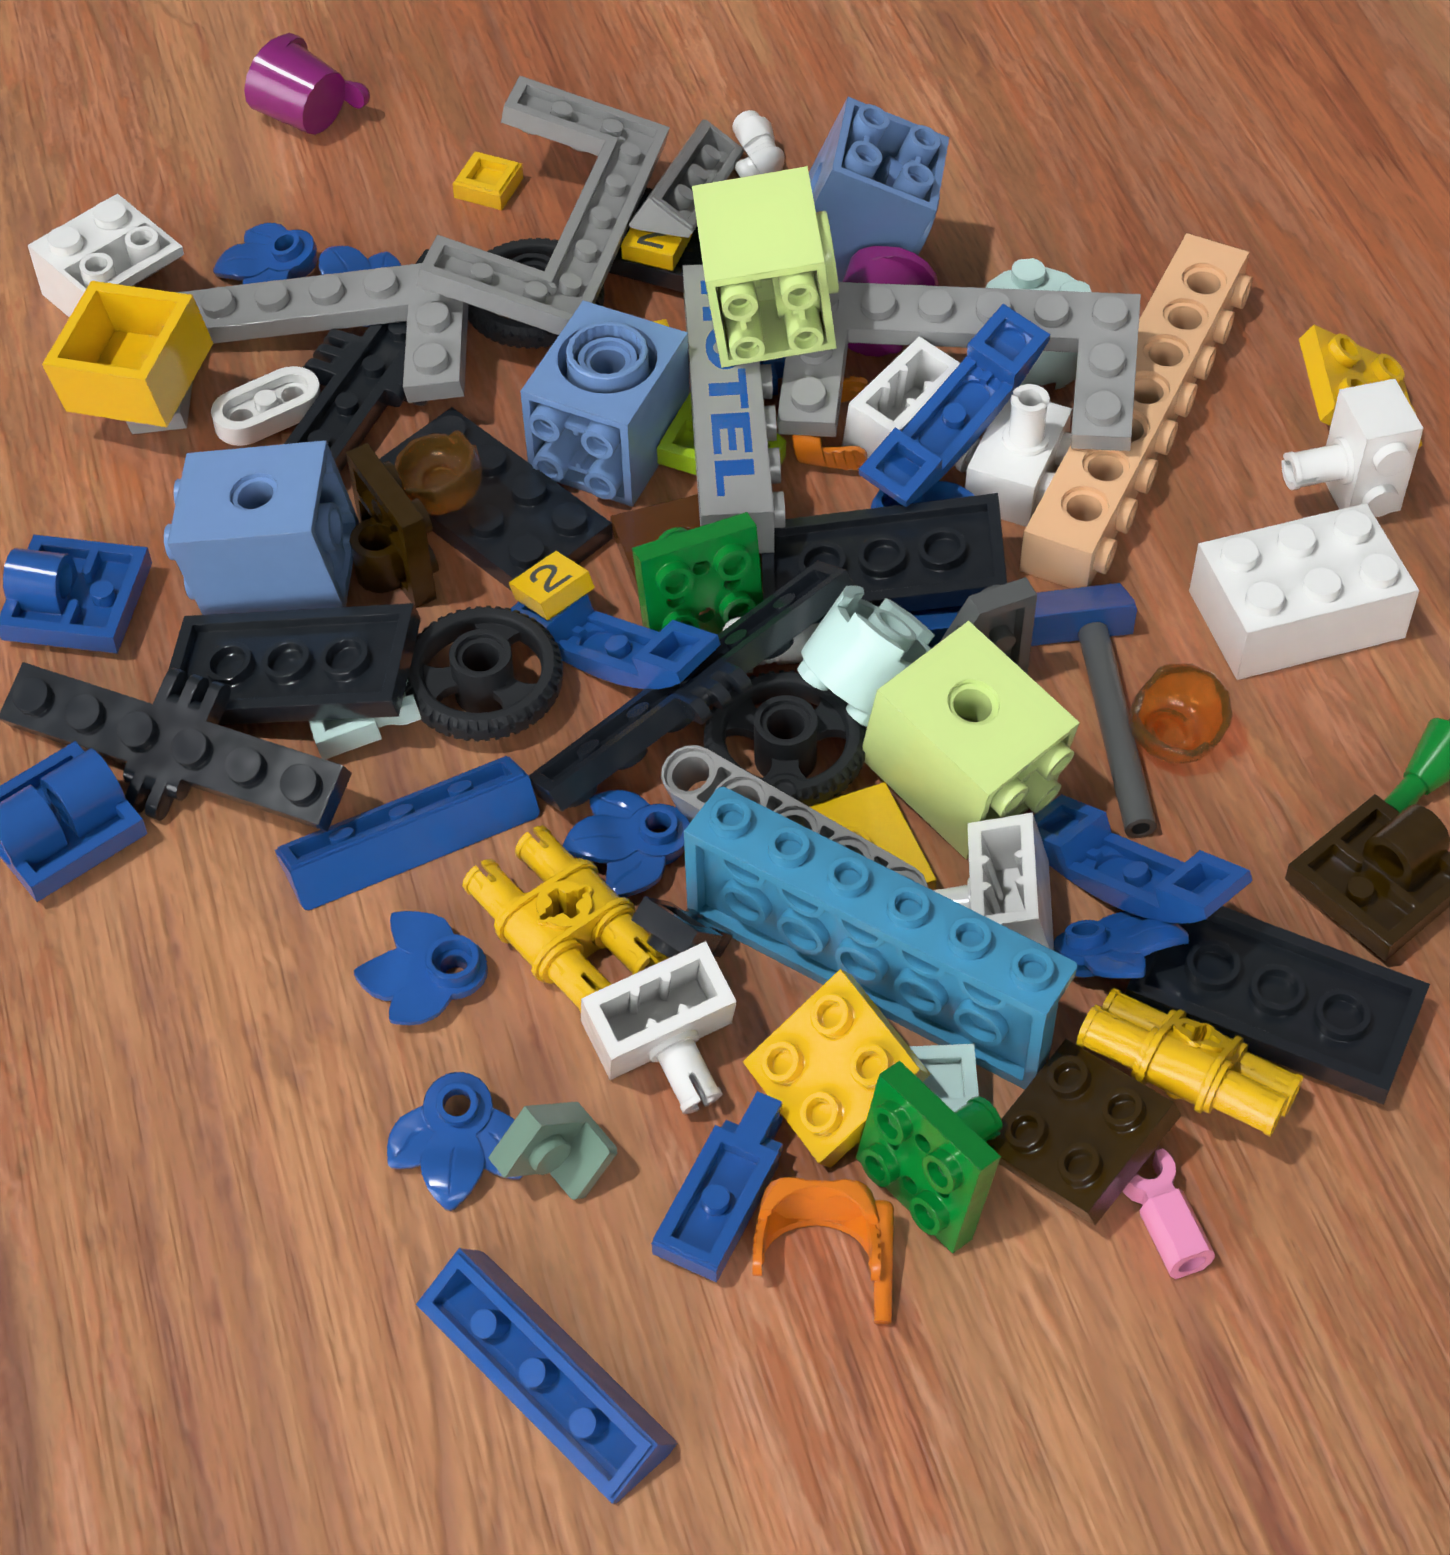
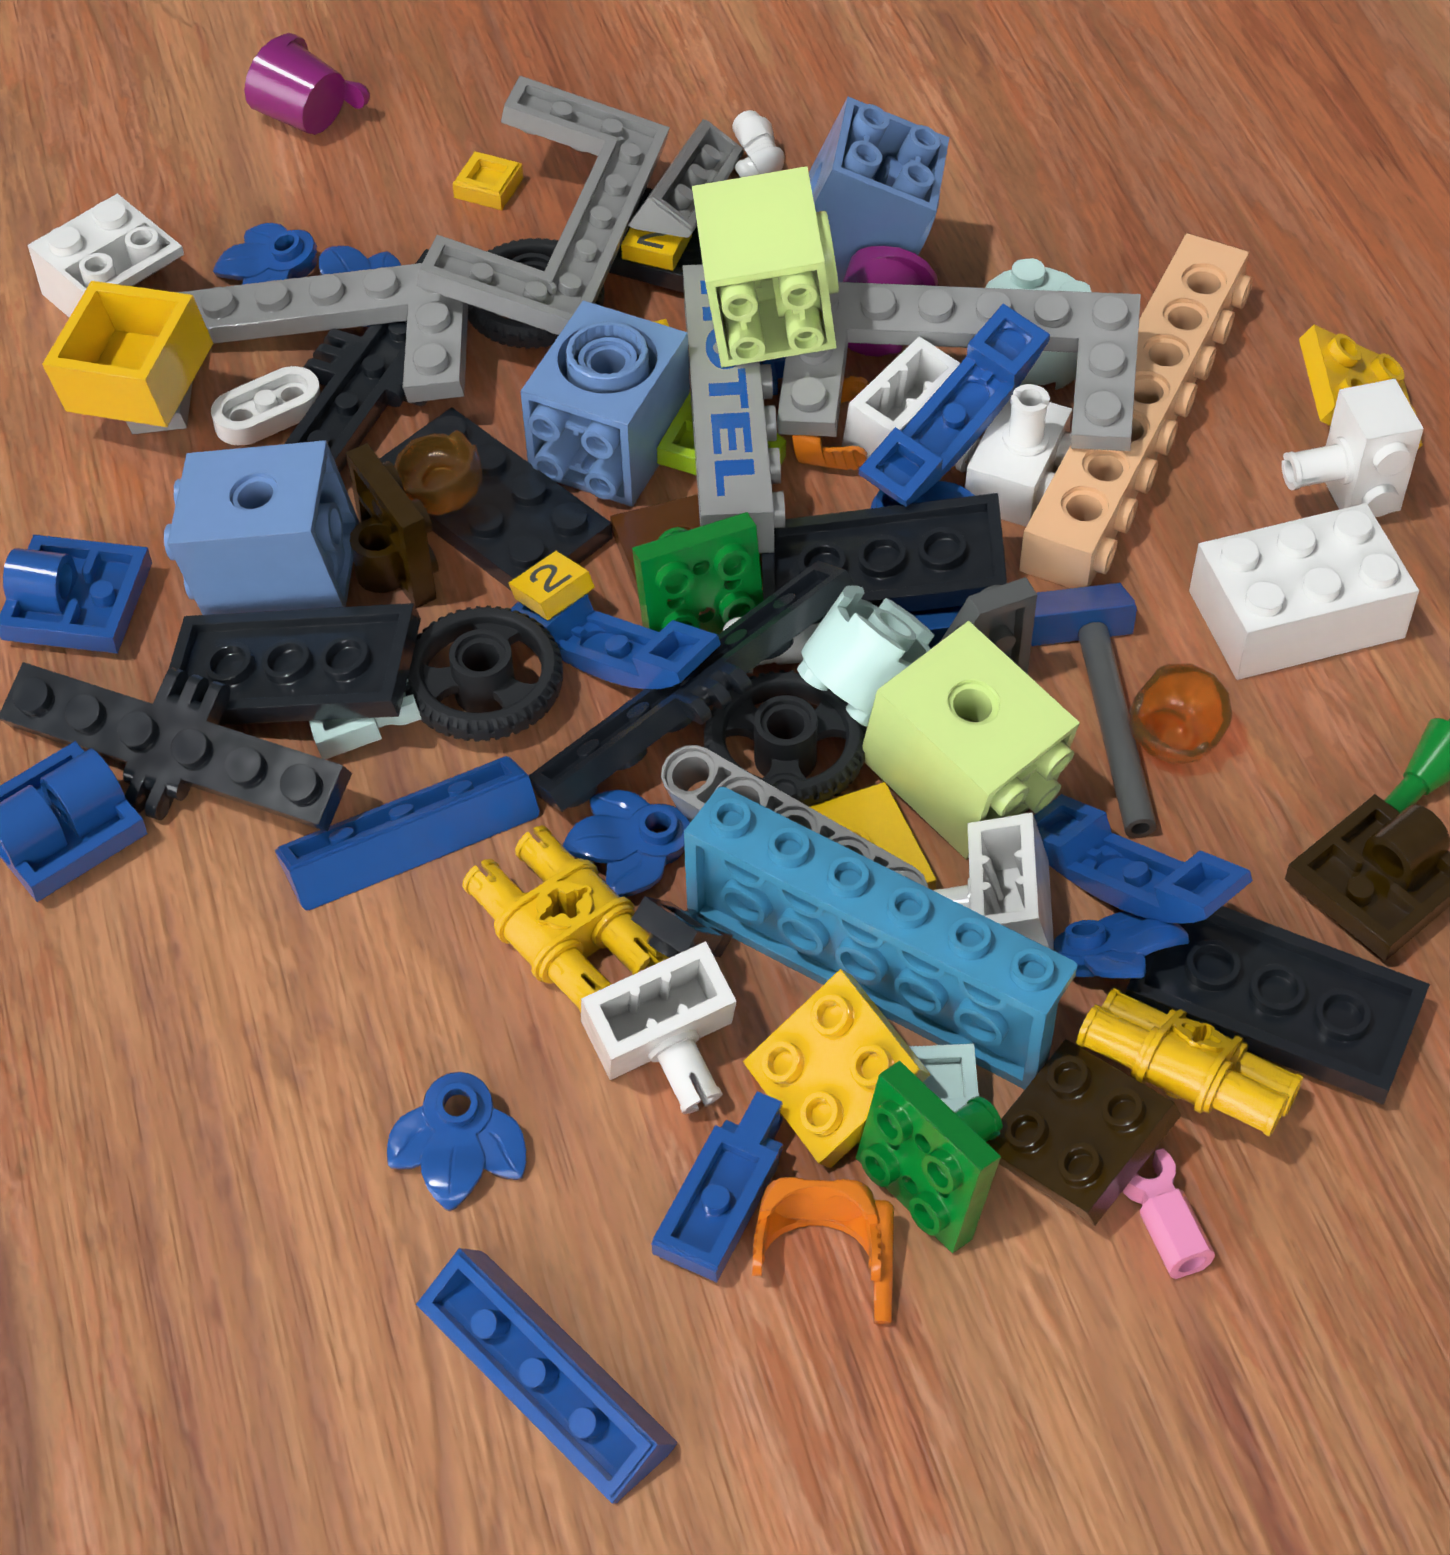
blue plate [354,911,488,1026] -> none
sand green bracket [488,1102,617,1200] -> none

